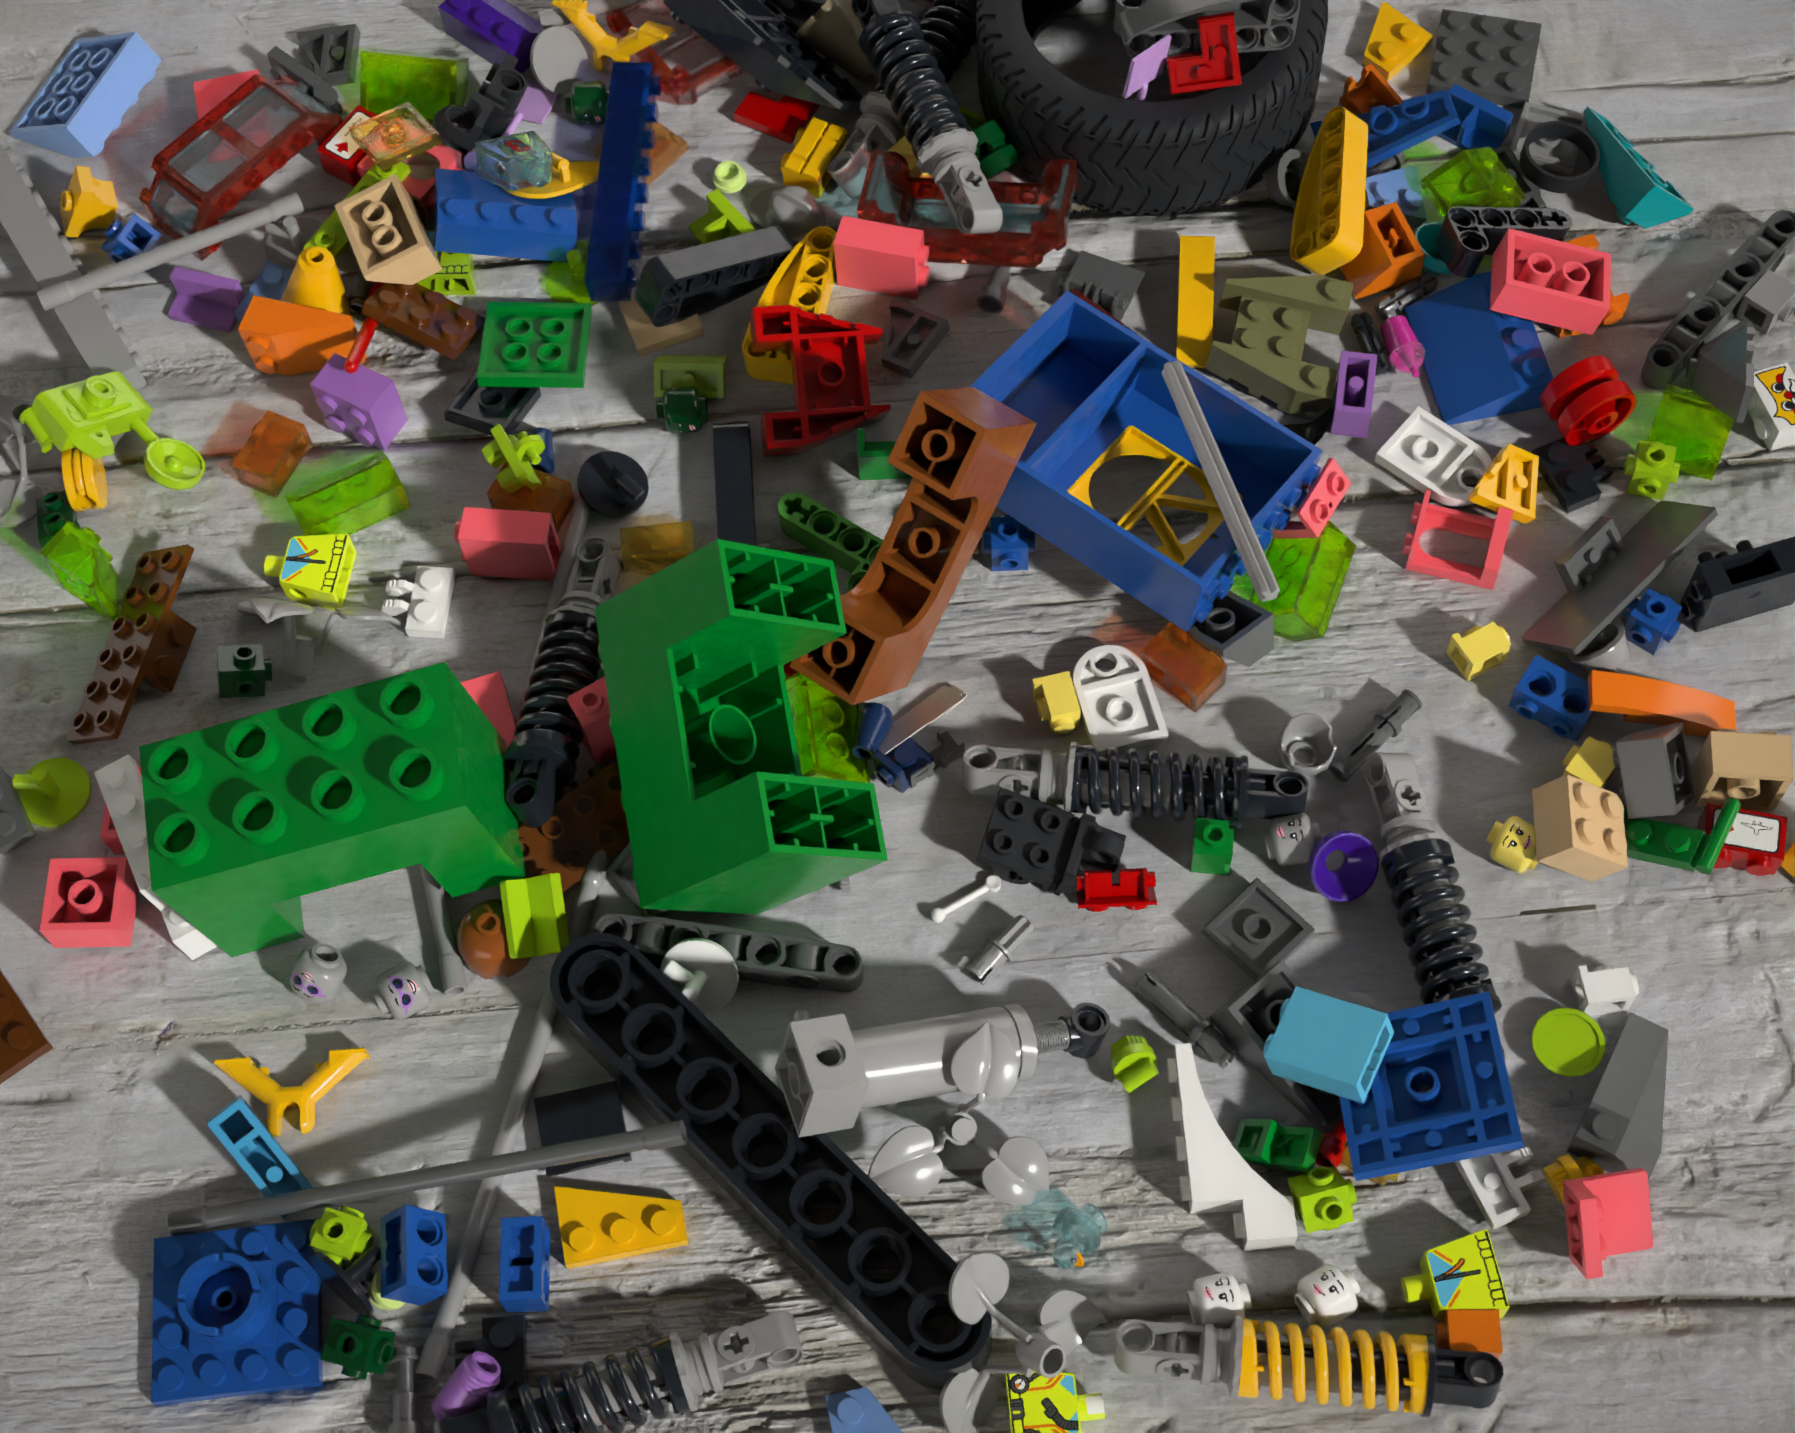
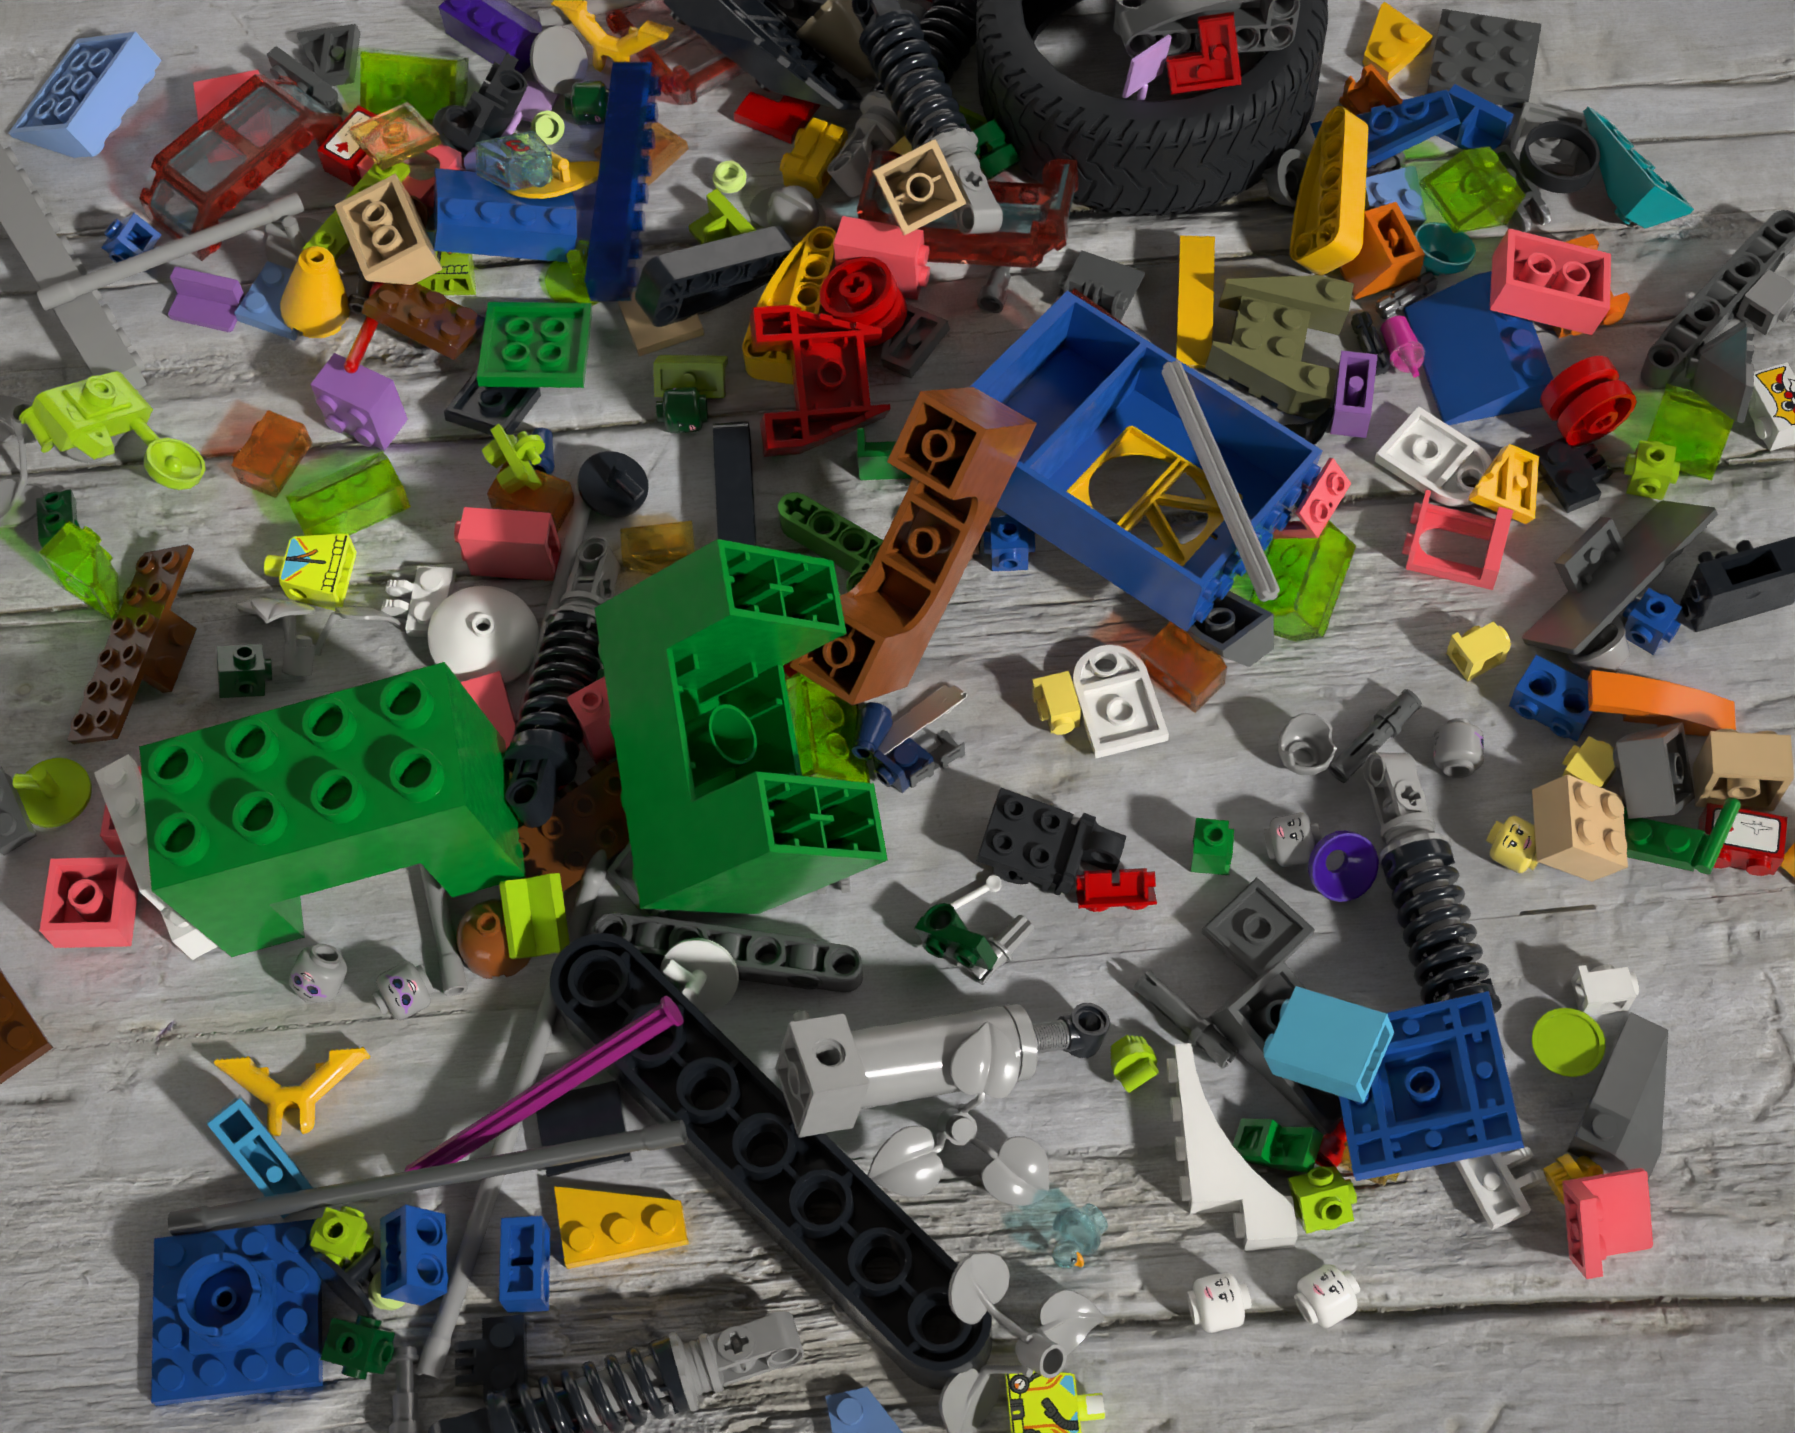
yellow brick [60,166,118,238] -> none
yellow head [61,447,108,512] -> none
orange slope [238,295,367,376] -> none
medium lavender head [432,1351,501,1421] -> none
black piece [963,741,1309,829] -> none
piece [1114,1315,1503,1418] -> none
neon yellow torso [1401,1229,1510,1320] -> none
black beam [1435,206,1572,278] -> none
orange brick [1435,1309,1503,1359] -> none
none -> magenta axle [404,996,683,1172]
none -> white dish [427,586,539,686]
none -> yellowish green plate [531,111,565,145]
none -> red wheel [820,257,907,348]
none -> tan slope [872,139,966,236]
none -> dark green plate [914,903,998,970]
none -> light grey head [1433,718,1484,778]

